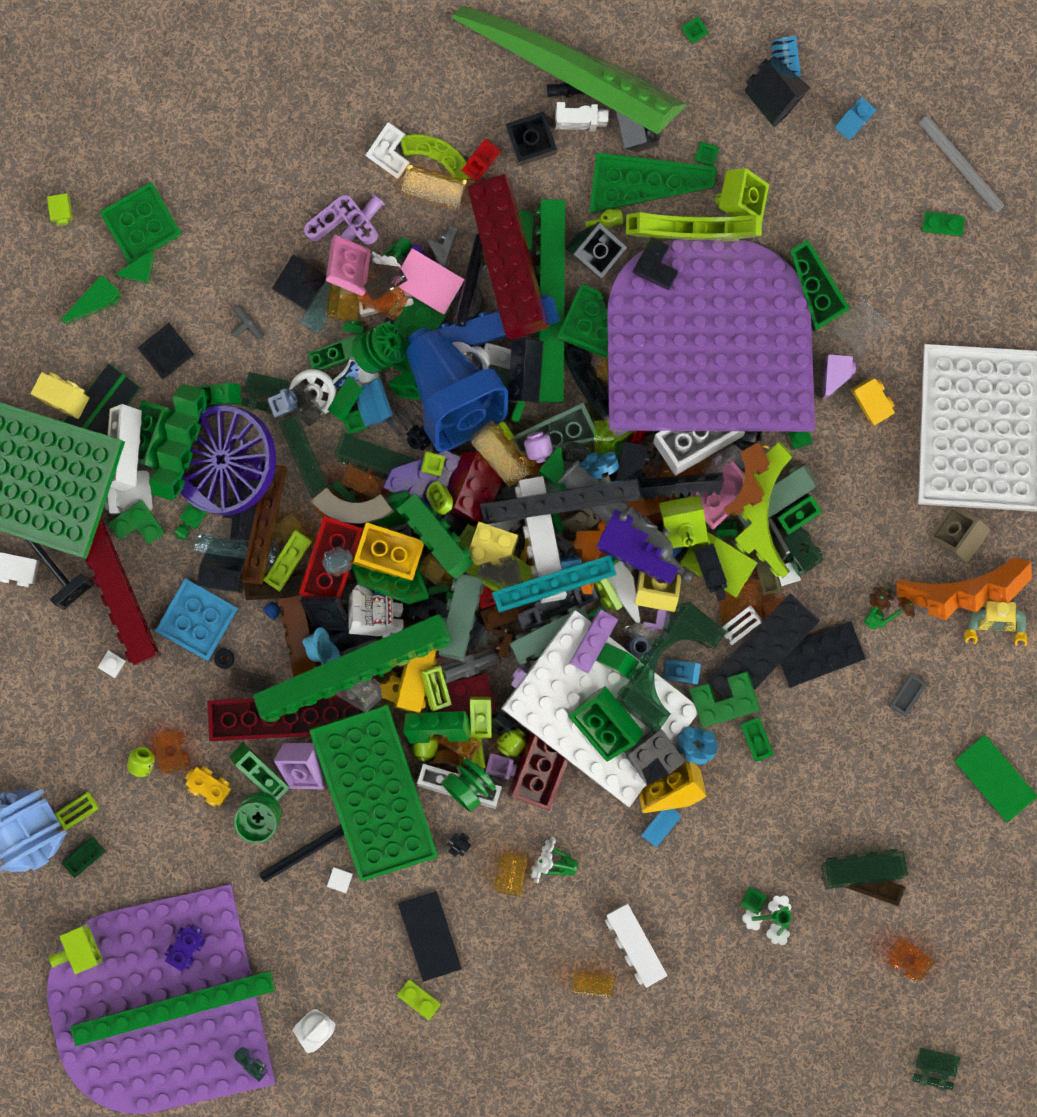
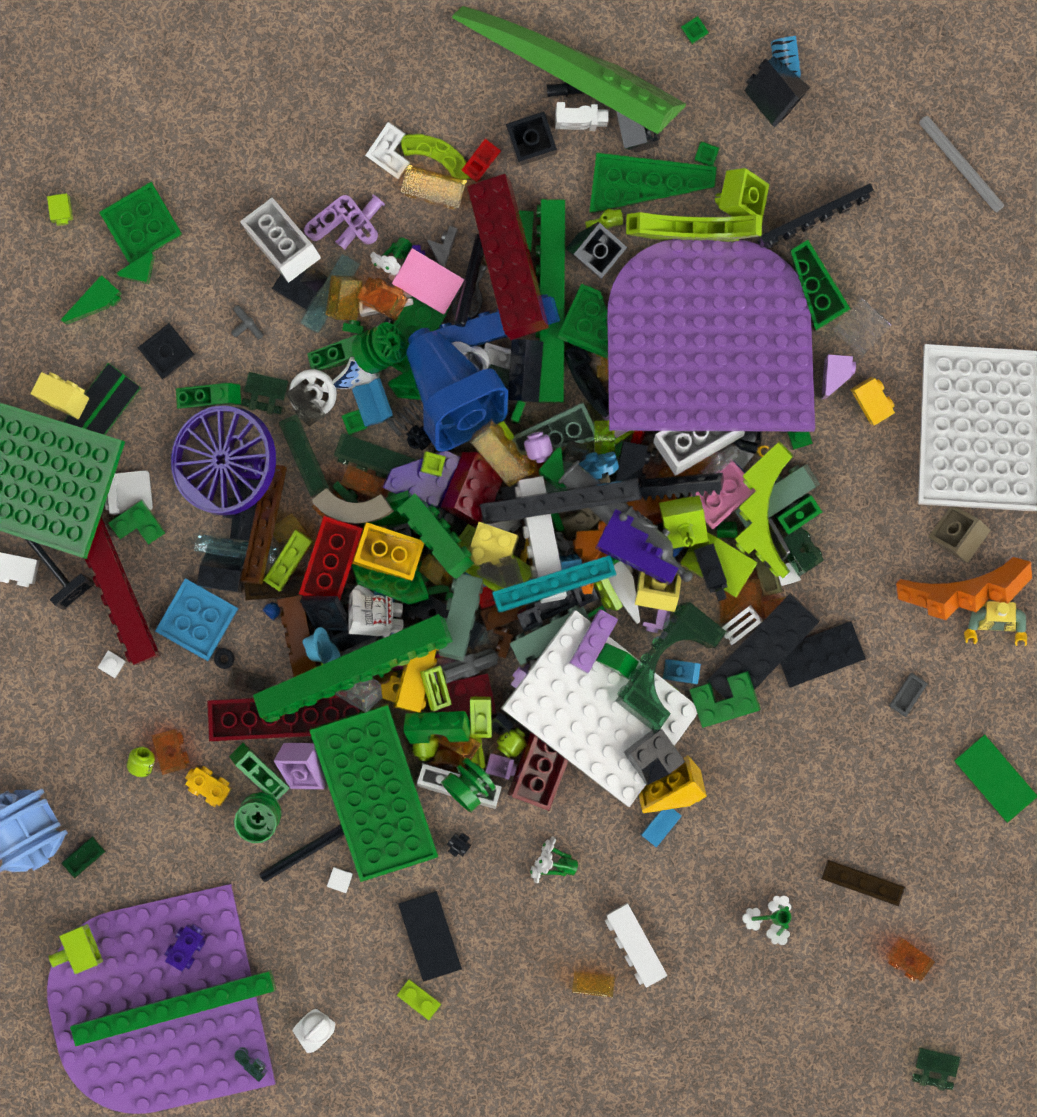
lime tile [54,791,99,830] -> none
white brick [108,404,142,491] -> none
green slope [138,401,175,470] -> none
green brick [149,384,207,501] -> none
green plate [174,503,208,541] -> none
sand blue bracket [268,389,298,418] -> none
clear light blue head [321,546,354,577] -> none
bright pink tile [326,235,371,296] -> none
green tile [327,376,364,421] -> none
clear smoke slope [363,264,408,302] -> none
lime plate [426,481,453,515] -> none
clear yellow brick [494,851,528,897] -> none
green slope [568,686,644,762] -> none
clear plate [624,623,654,639] -> none
sand blue brick [626,637,650,658] -> none
black plate [633,237,679,291] -> none
dark azure plate [676,727,718,764] -> none
dark orange arch [724,441,772,516] -> none
green plate [740,717,774,762] -> none
green tile [740,886,767,915] -> none
clear green brick [821,849,909,890] -> none
dark azure slope [834,97,877,141] -> none
plant [863,586,915,630] -> none
green plate [922,211,965,237] -> none
none -> white brick [240,198,321,283]
none -> black plate [757,183,874,249]

